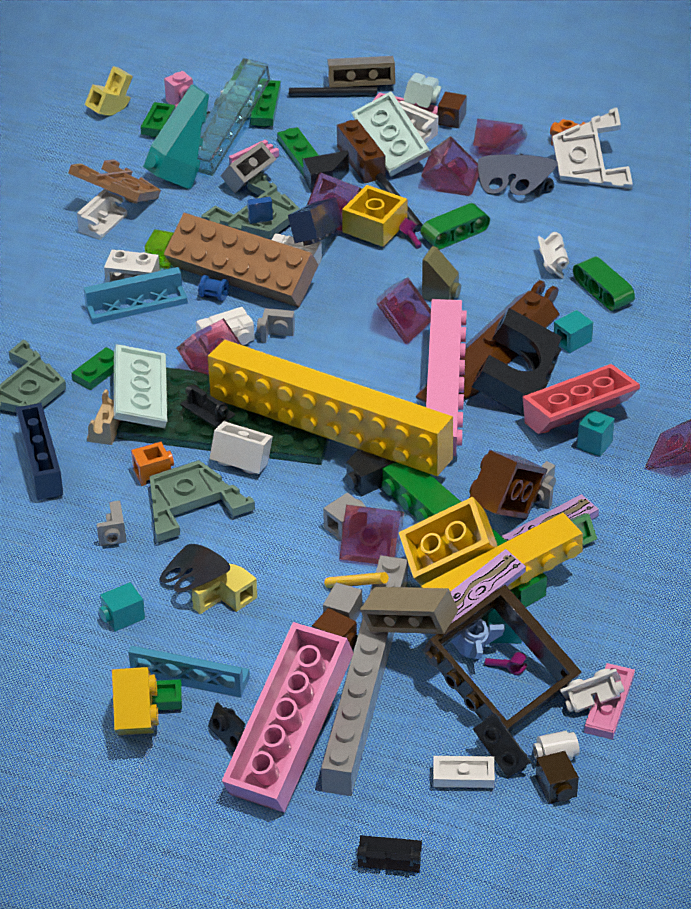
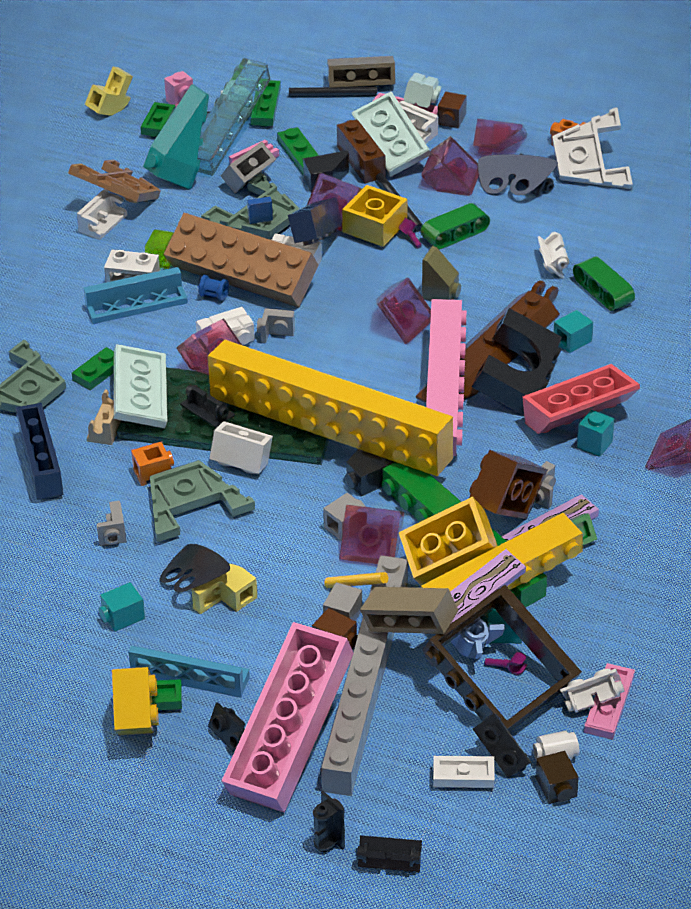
none -> black hinge [313,791,345,852]

